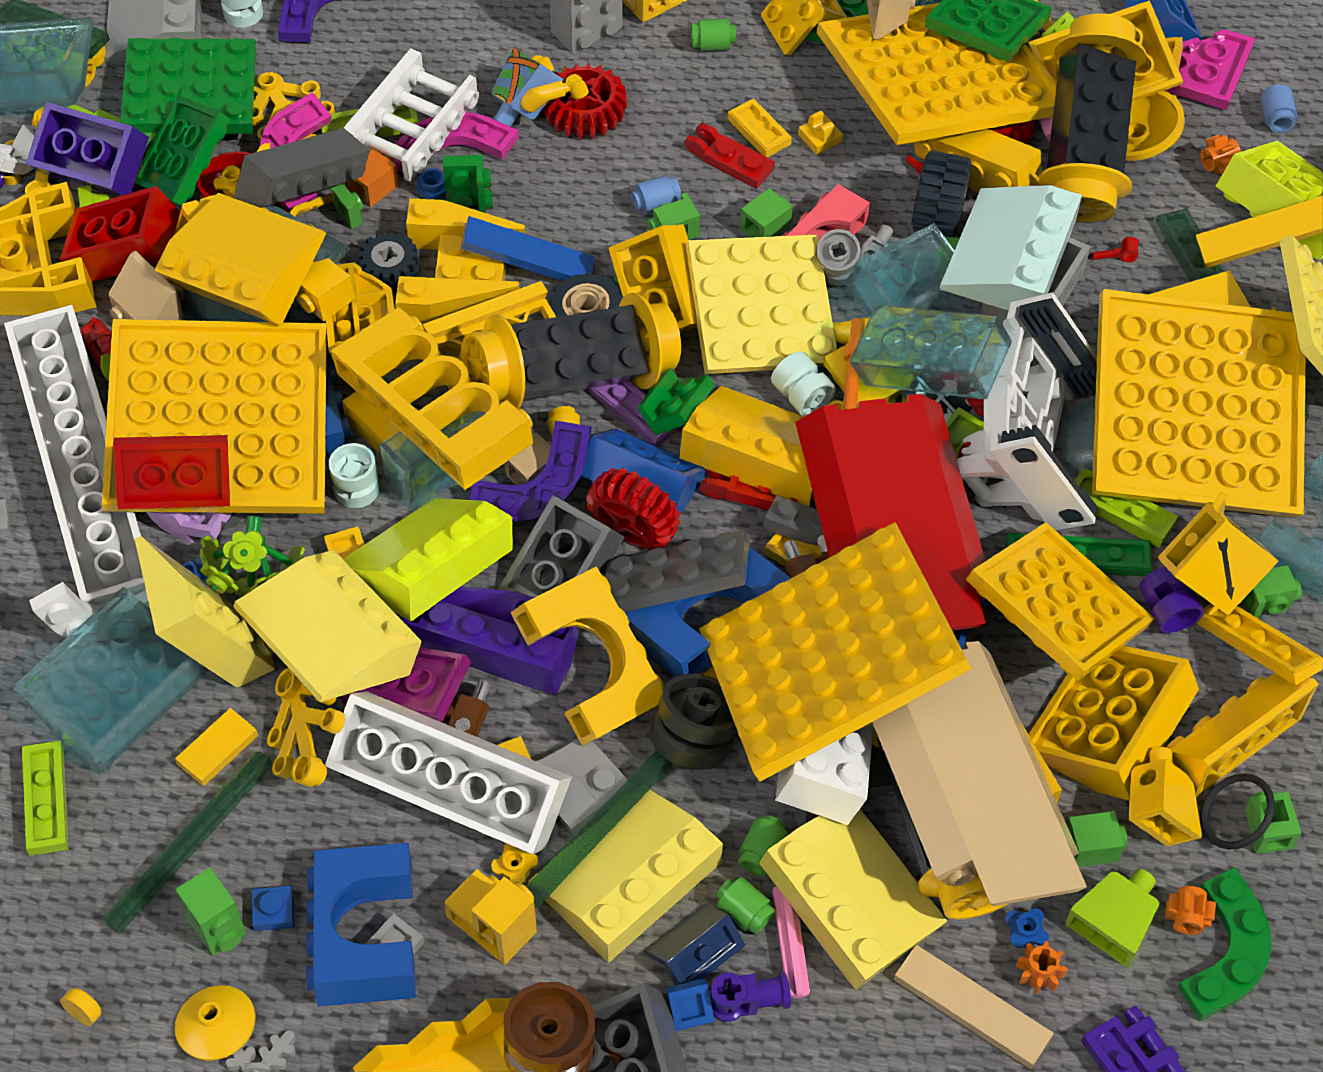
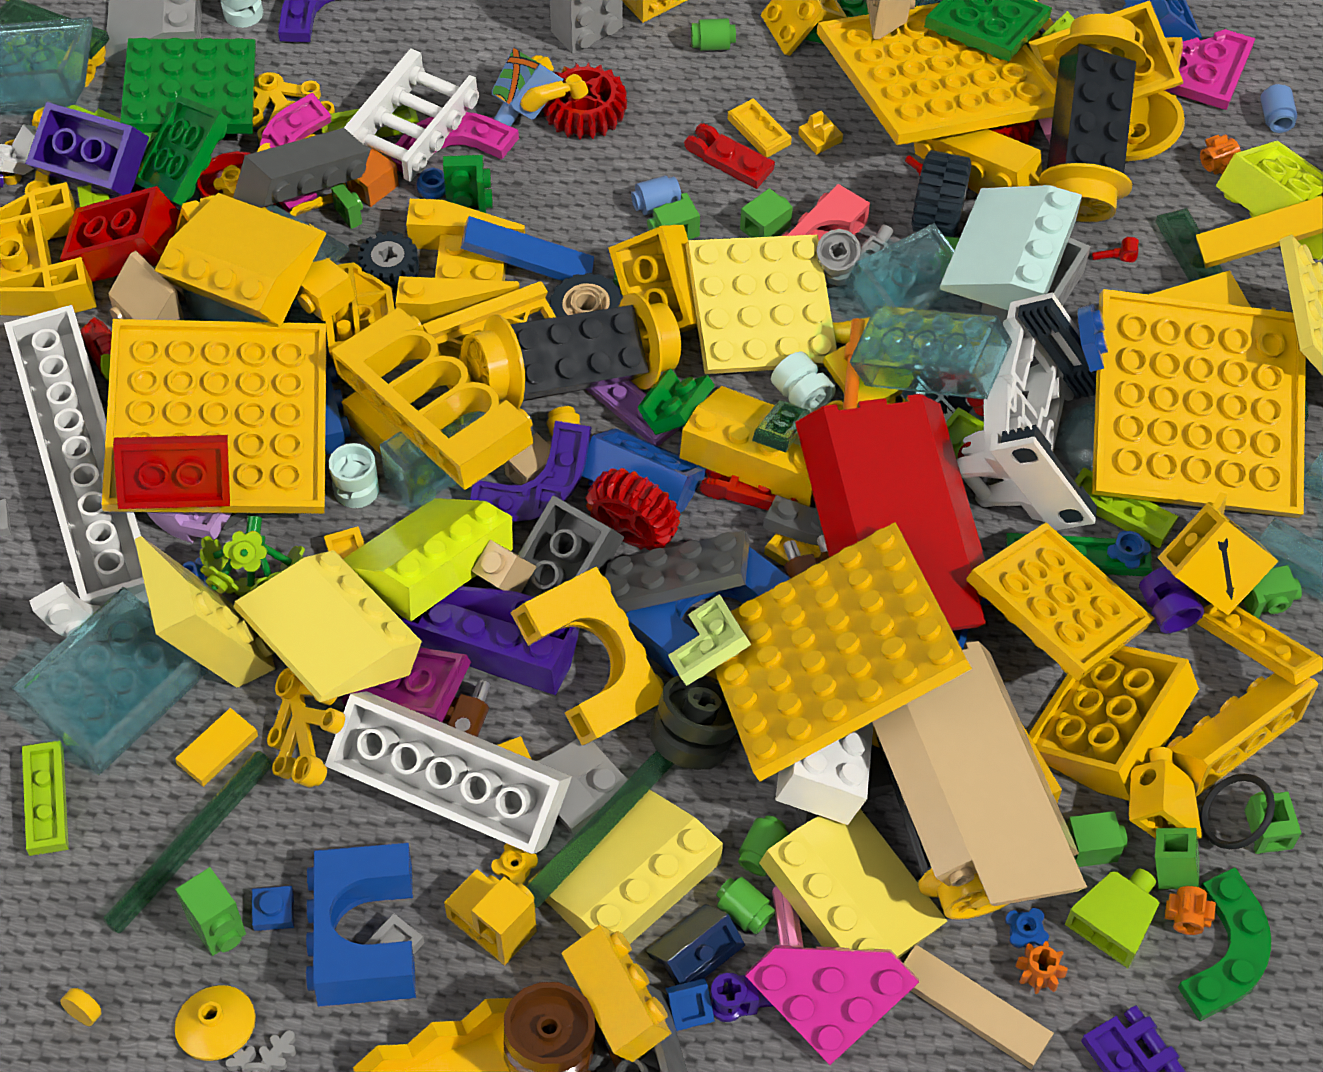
none -> tan brick [472,540,537,593]
none -> yellow brick [561,924,672,1062]
none -> yellowish green plate [668,594,751,686]
none -> dark pink plate [745,945,919,1065]
none -> clear green tile [752,400,811,452]
none -> blue plate [1078,304,1108,372]
none -> blue plate [1107,531,1150,569]
none -> bright green brick [1155,828,1200,889]

